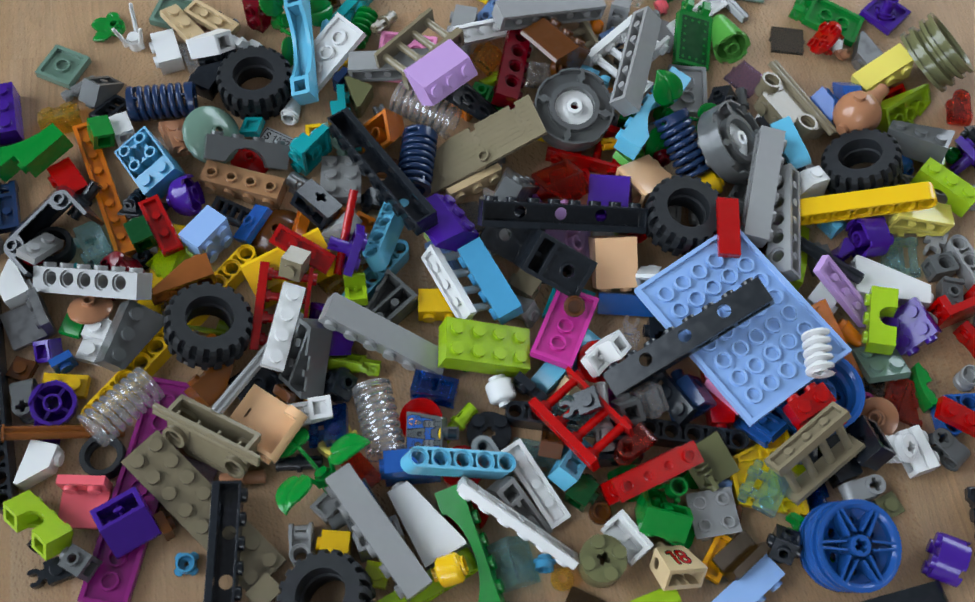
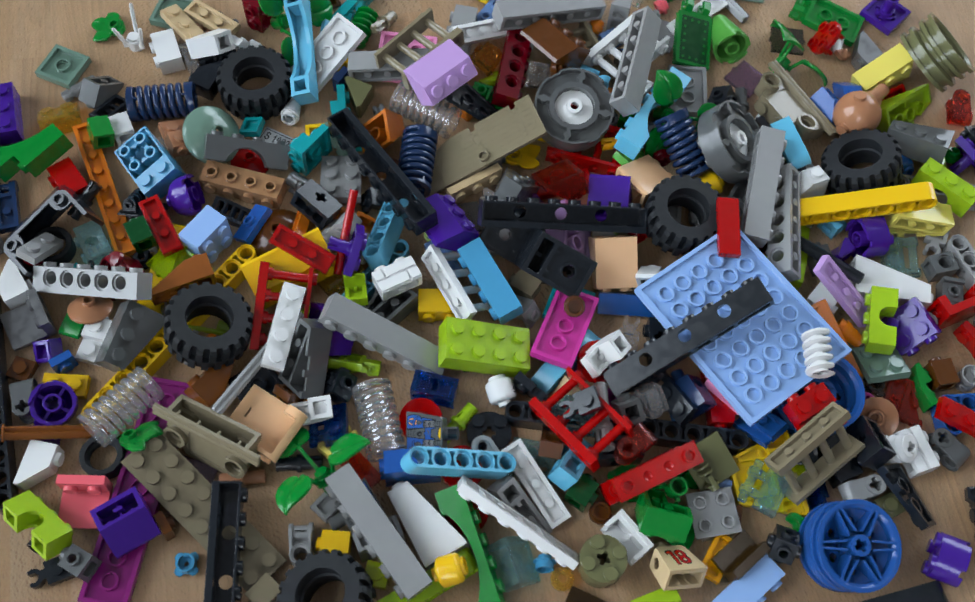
dark tan brick [278,245,311,283] -> none
none -> green plate [119,420,164,452]
none -> white brick [371,255,422,302]
none -> yellow plate [506,144,541,169]
none -> green plant [768,19,828,87]
none -> black wing [876,463,936,531]
none -> reddish brown brick [923,357,960,392]

